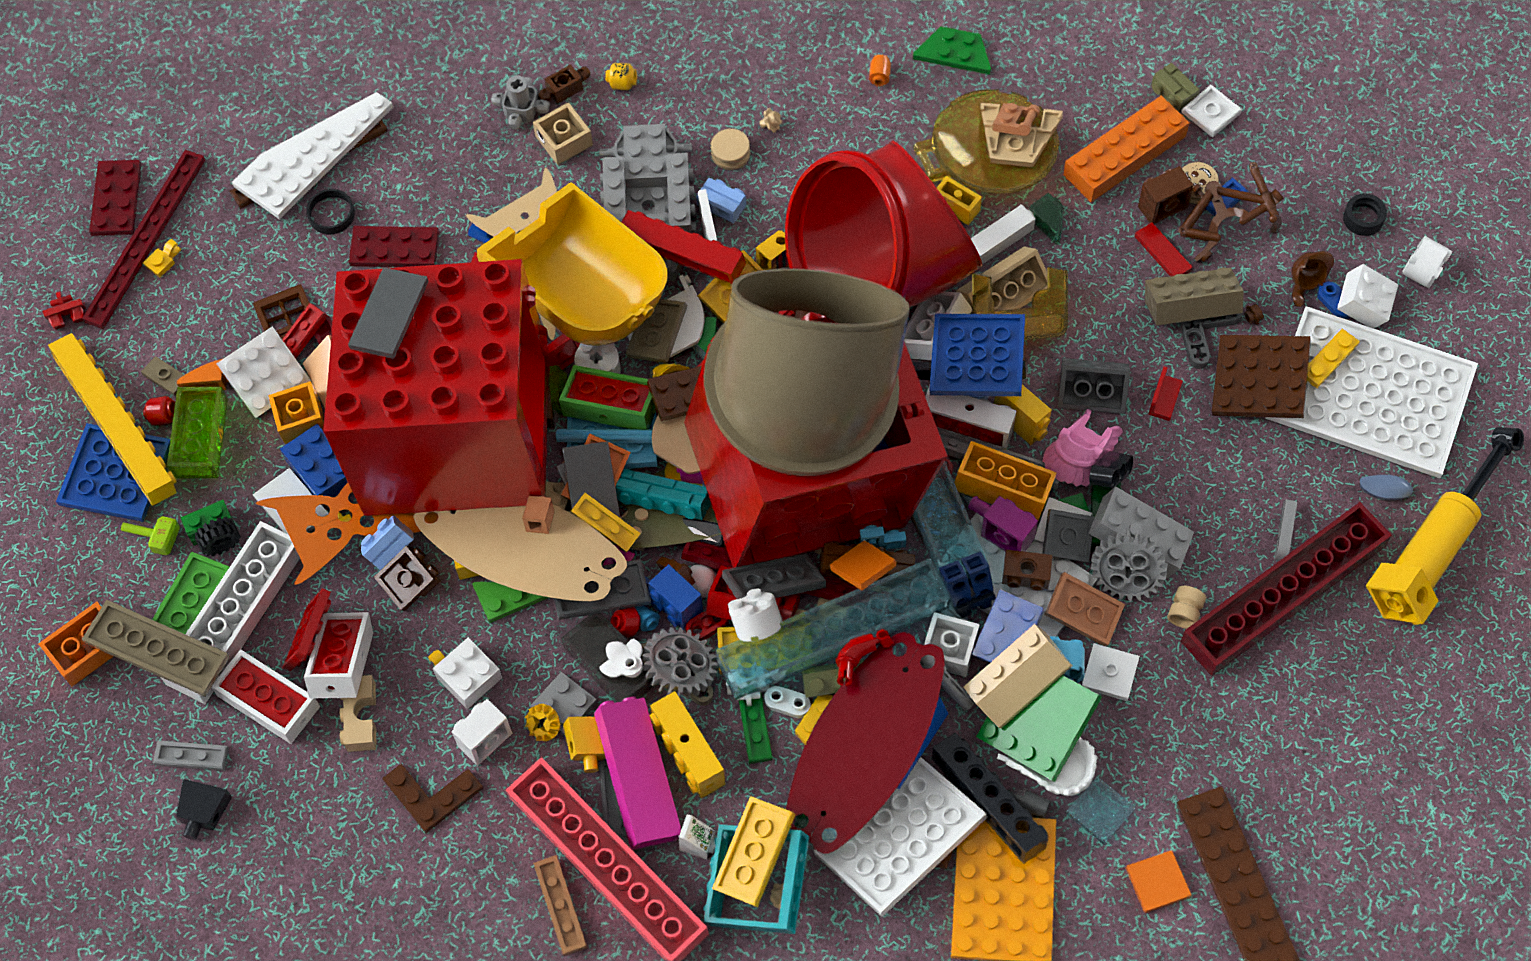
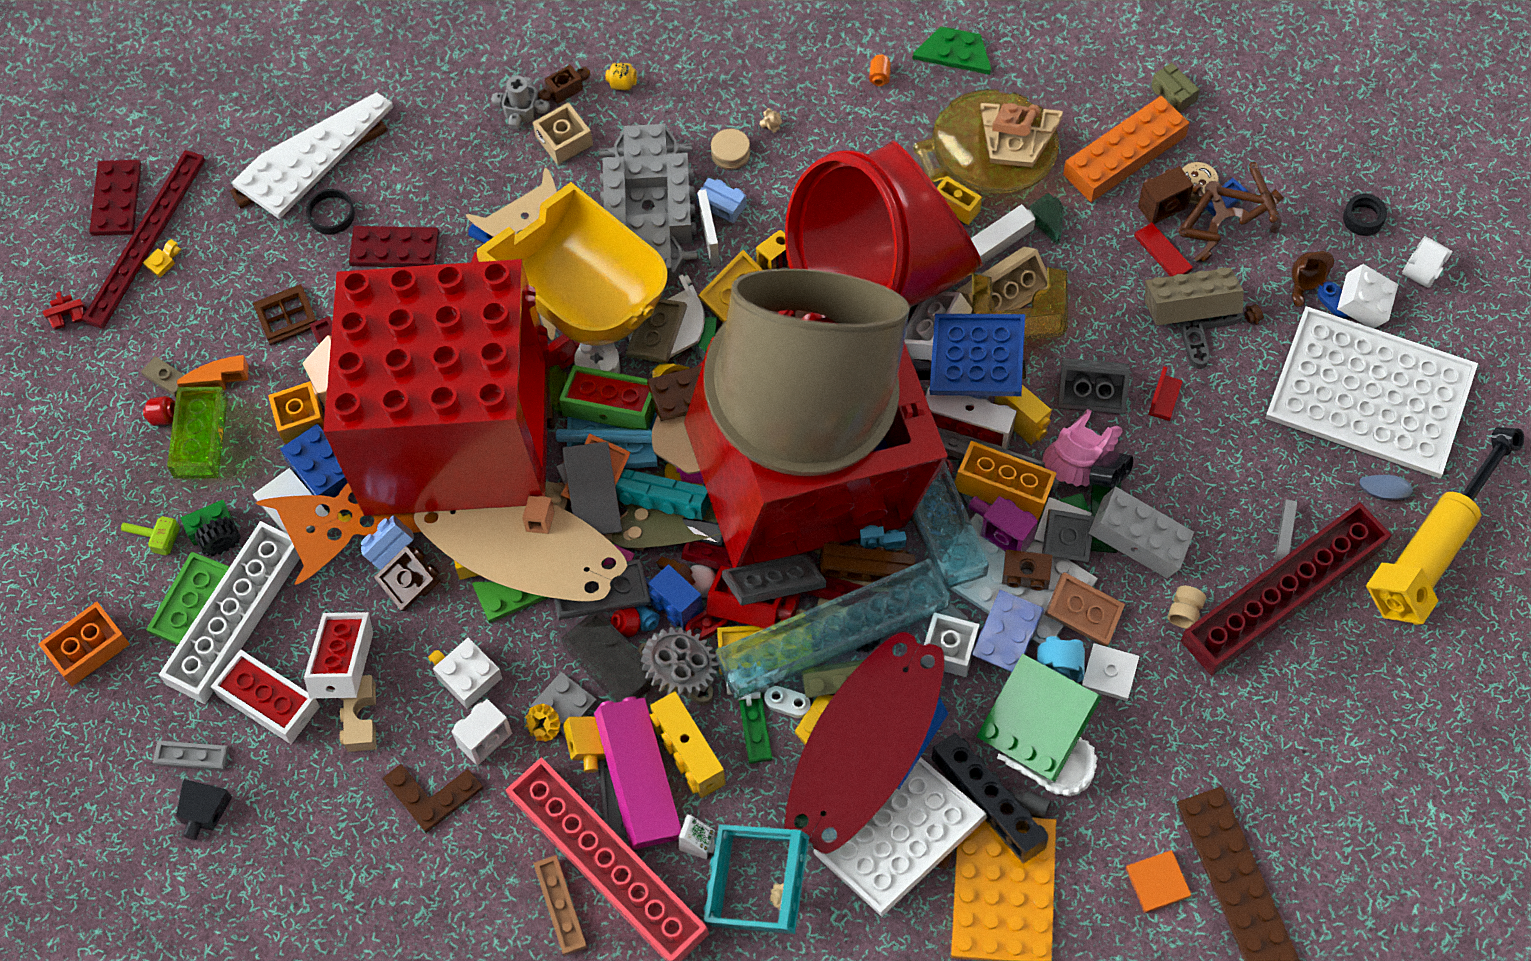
yellow brick [48,333,177,506] -> none
blue plate [56,423,173,522] -> none
dark tan plate [82,600,230,697] -> none
white plate [217,326,311,418] -> none
red tile [282,303,328,359] -> none
red plate [282,588,332,671] -> none
dark grey tile [348,267,429,359] -> none
yellow plate [571,493,641,553] -> none
white plate [599,639,643,678] -> none
red brick [621,210,746,284] -> none
yellow tile [712,796,796,907] -> none
white brick [728,588,783,641] -> none
orange tile [830,540,897,591] -> none
red arm [836,629,893,686] -> none
light grey pin [920,655,975,712] -> none
dark blue hips [939,551,996,618] -> none
tan slope [964,624,1072,729] -> none
clear light blue plate [1066,776,1136,845] -> none
light grey gear [1091,531,1168,601] -> none
white plate [1181,85,1242,138] -> none
reddish brown plate [1212,335,1311,418] -> none
yellow plate [1307,328,1360,388] -> none

